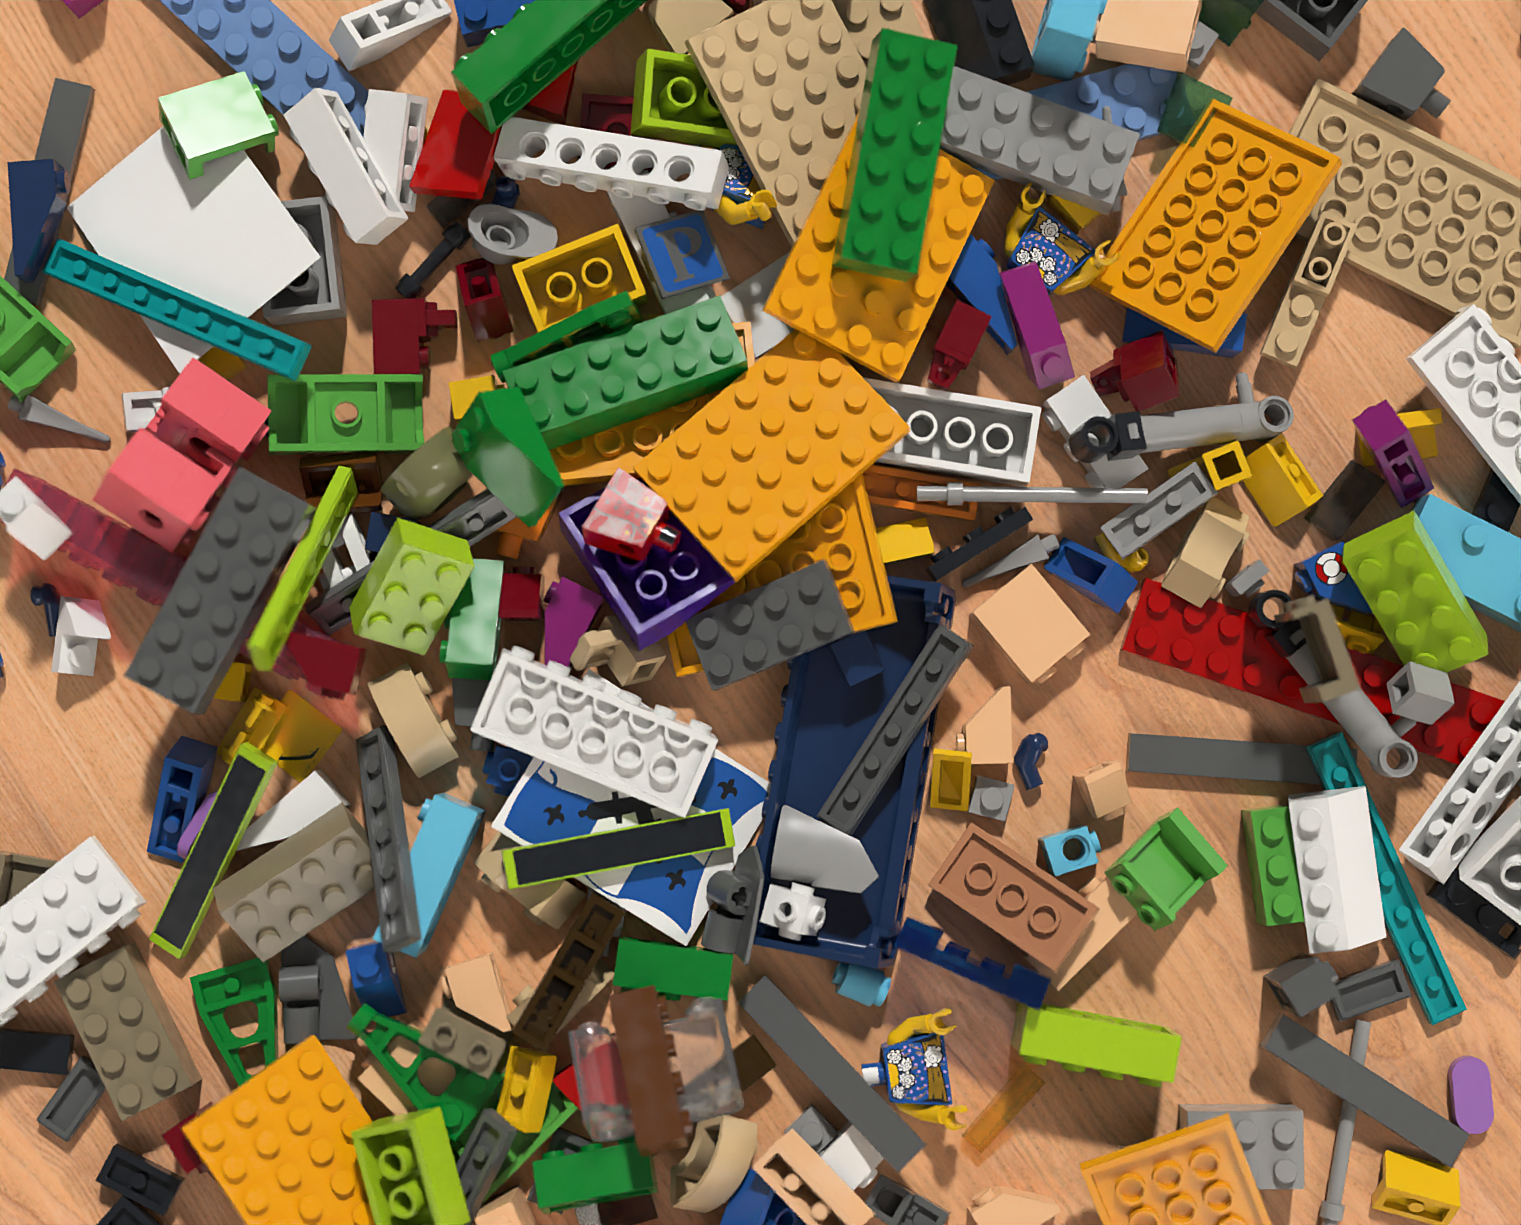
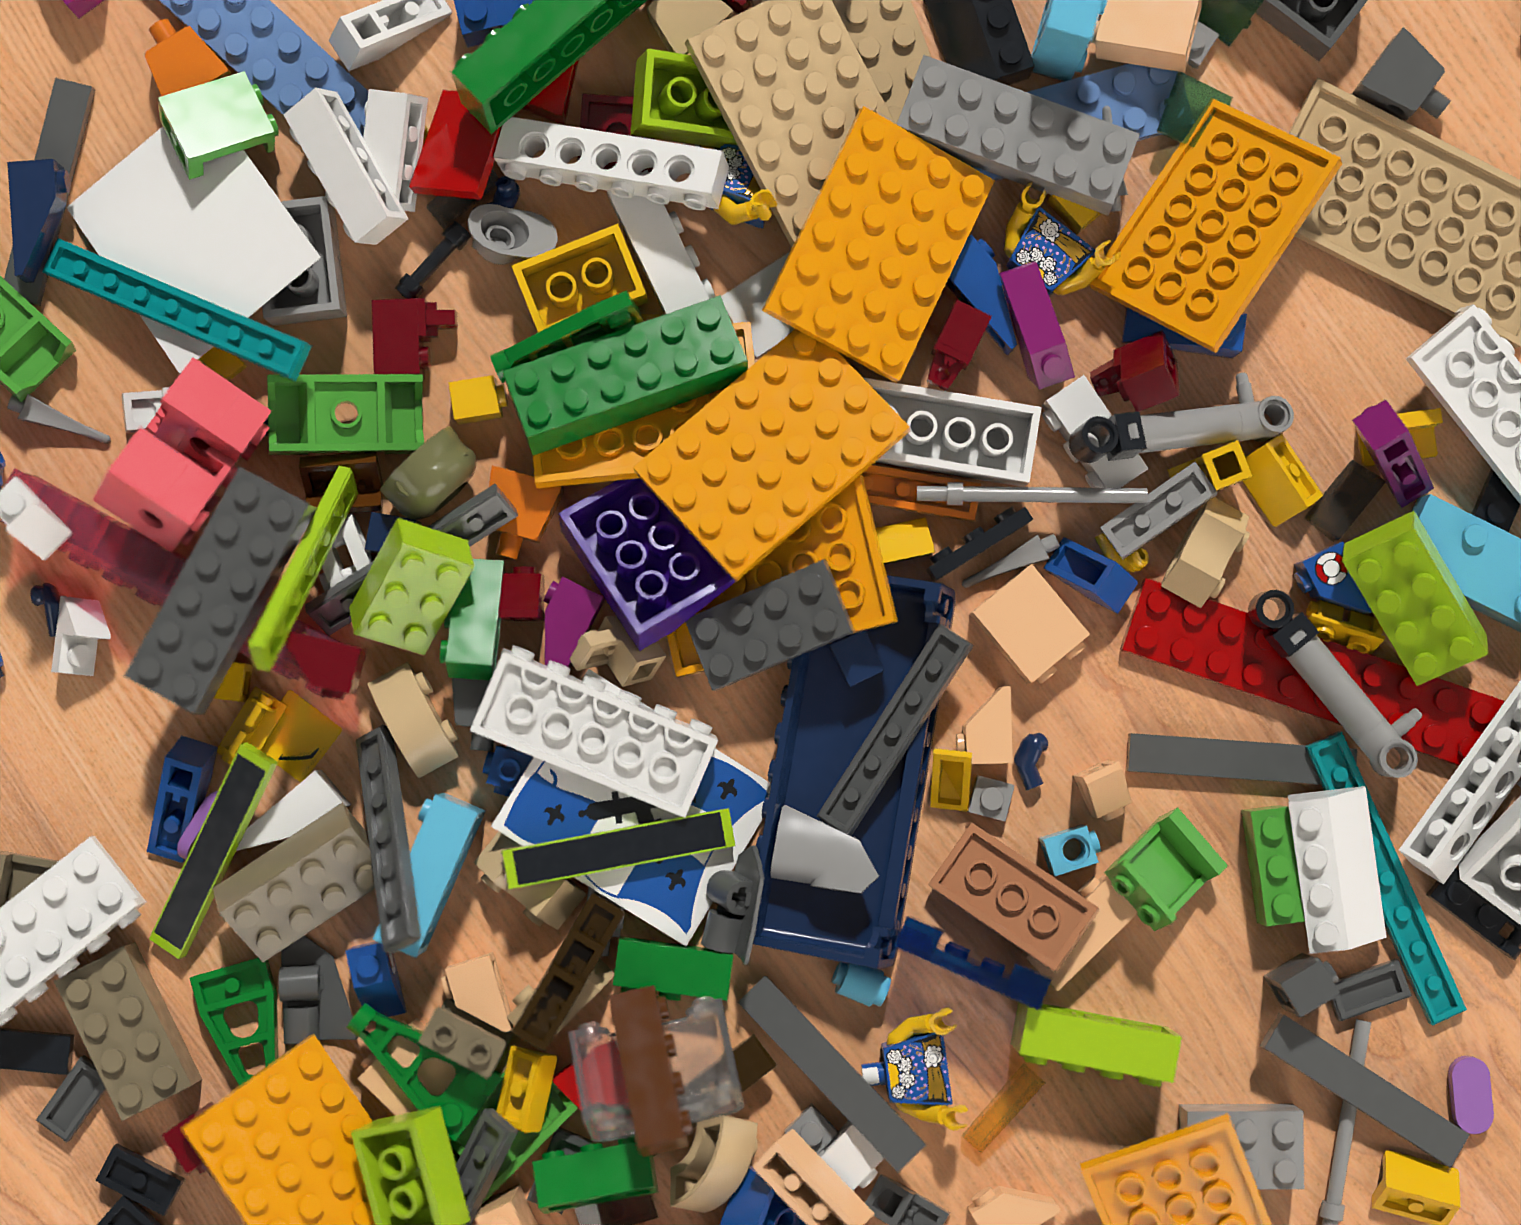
green slope [451,386,565,527] -> none
dark red slope [455,257,514,343] -> none
torso [582,468,682,561] -> none
piece [634,210,730,299] -> none
white brick [760,882,826,941] -> none
green brick [832,28,957,282] -> none
light grey plate [1224,559,1270,597] -> none
tan slope [1259,211,1358,369] -> none
dark tan panel [1274,595,1361,703] -> none
light grey brick [1387,661,1455,725] -> none
none -> orange torso [145,19,233,96]

